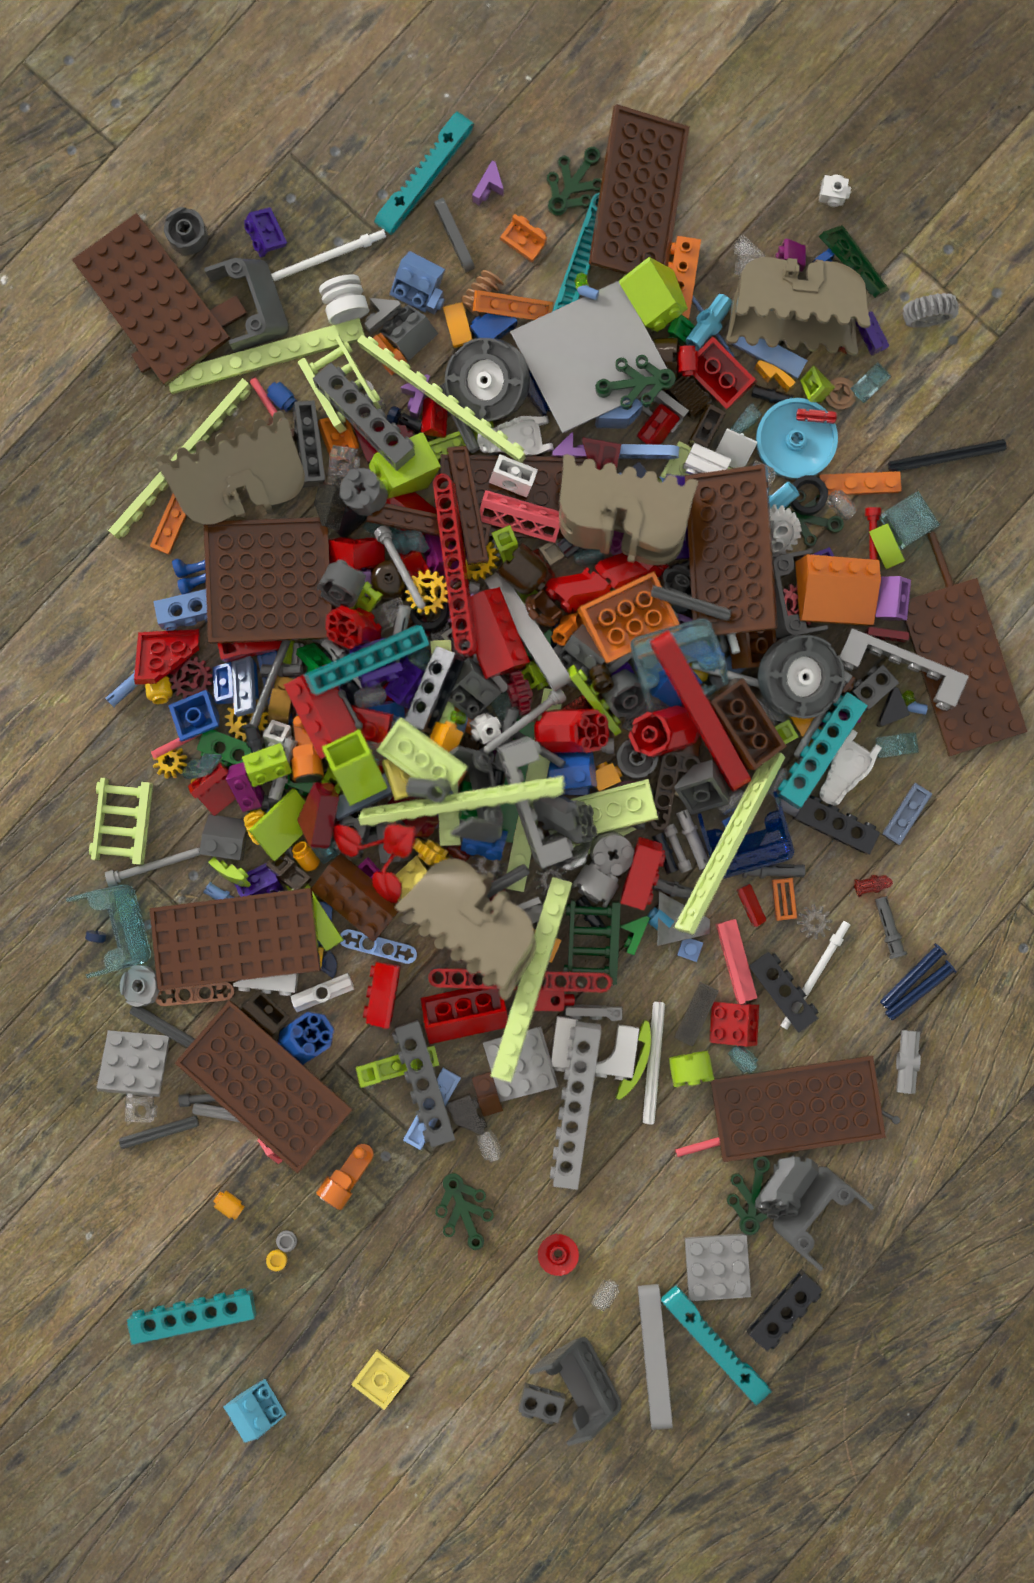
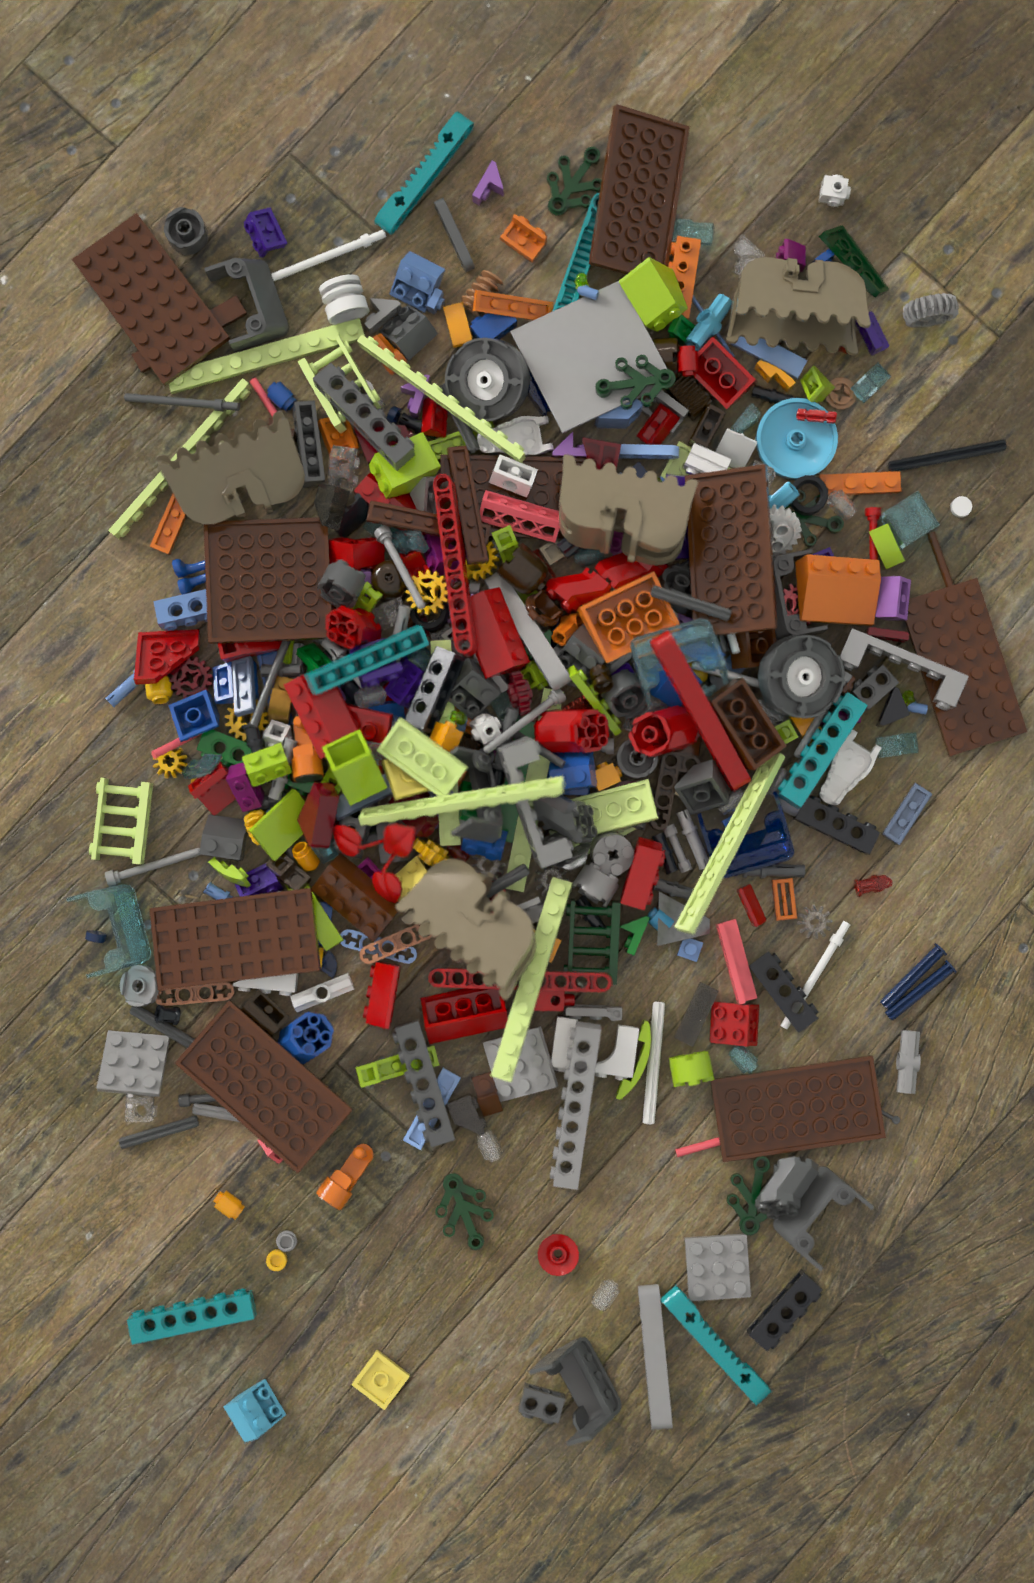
dark grey hinge [338,690,363,729] -> none
dark grey brick [340,468,387,516] -> none
dark grey piece [406,777,451,802] -> none
dark grey pin [874,896,907,959] -> none
none -> dark grey bar [124,393,240,412]
none -> black bush [154,1005,181,1025]
none -> nougat beam [360,924,432,964]
none -> light grey slope [410,476,441,514]
none -> clear light blue slope [672,219,715,246]
none -> white tile [950,496,972,518]

